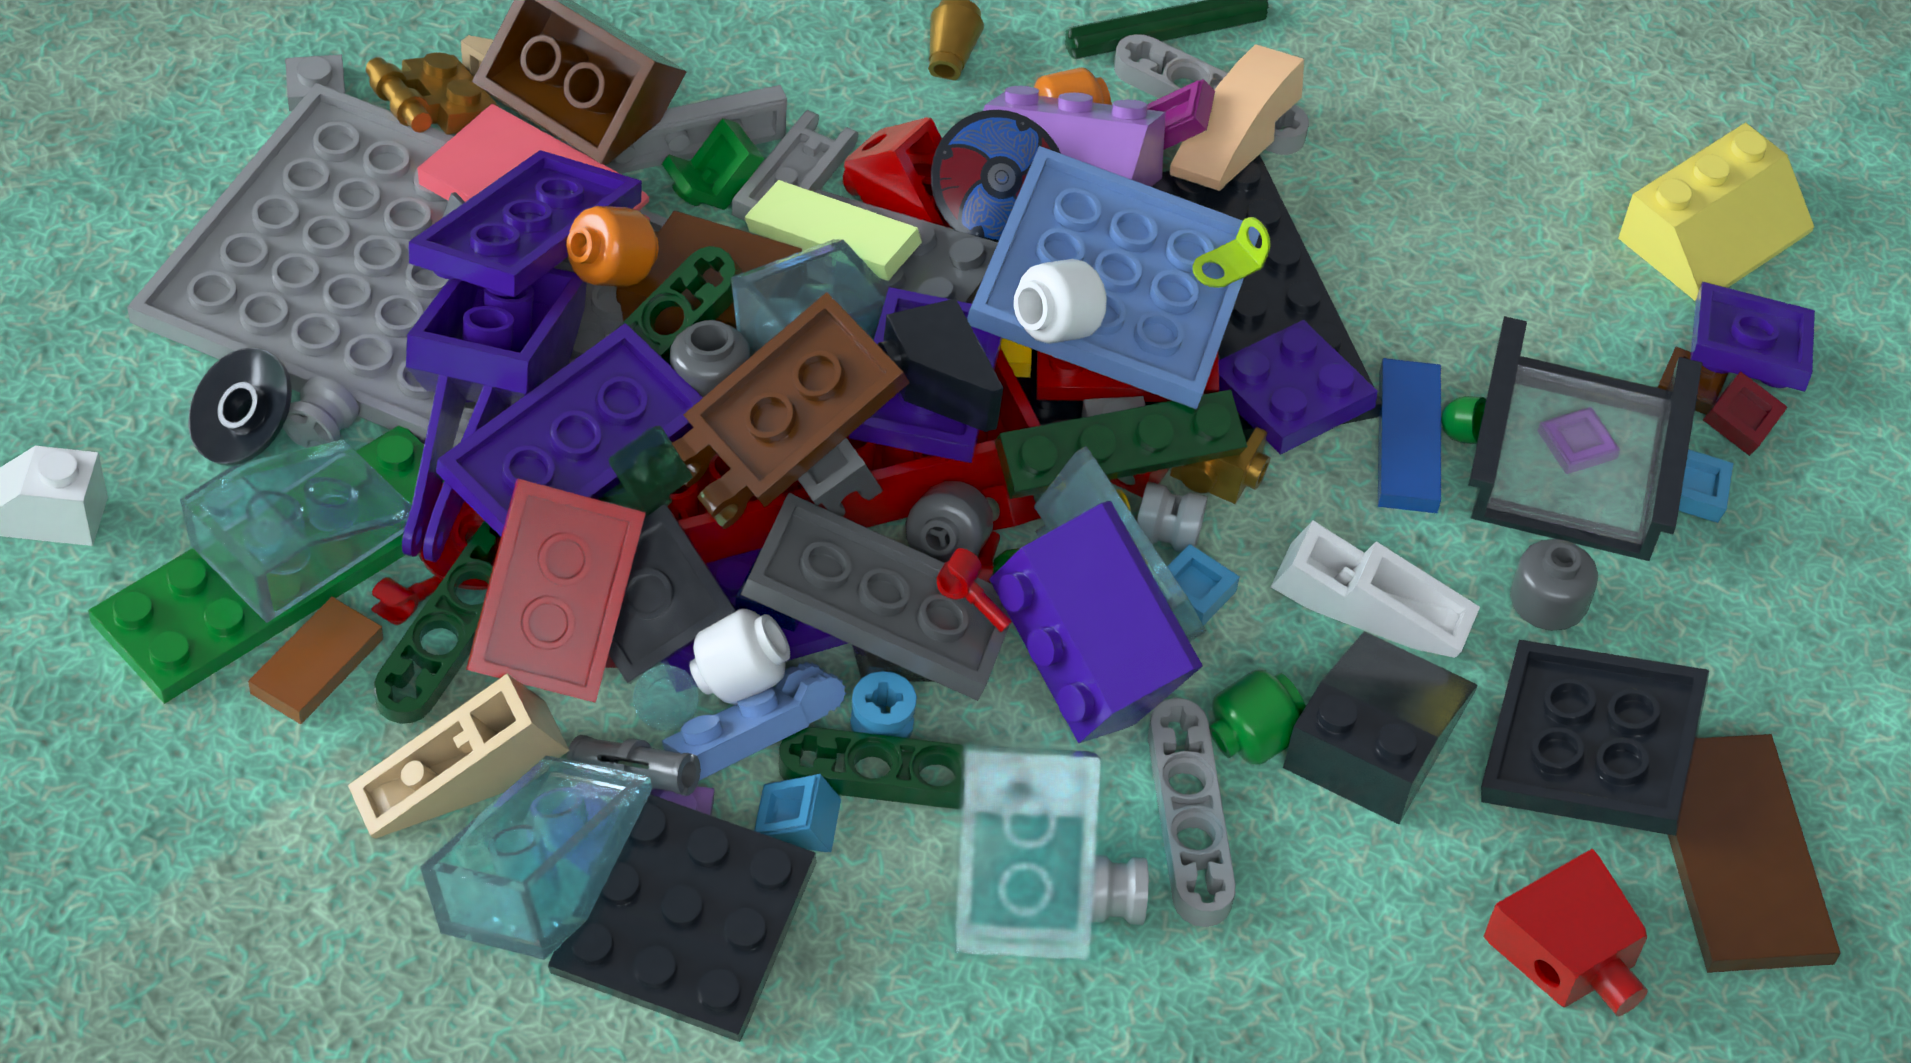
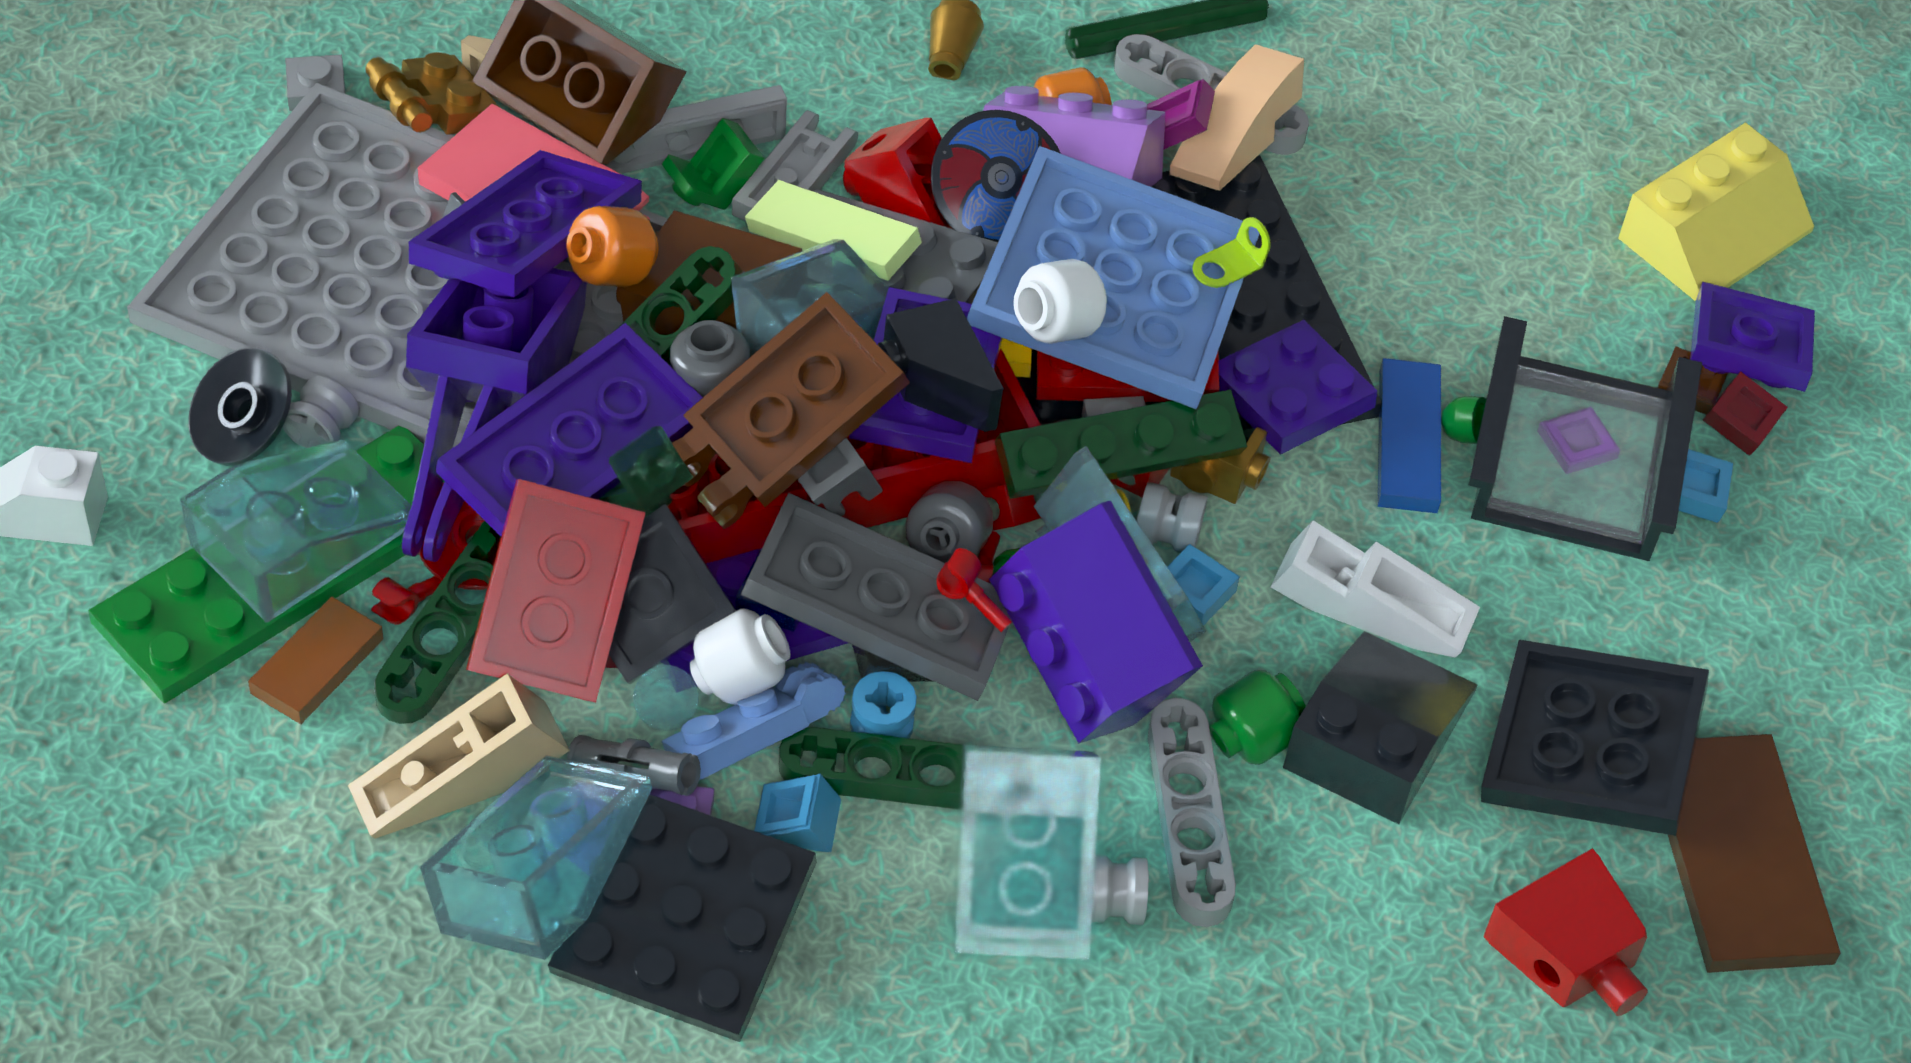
dark grey head [1510,539,1598,631] -> none

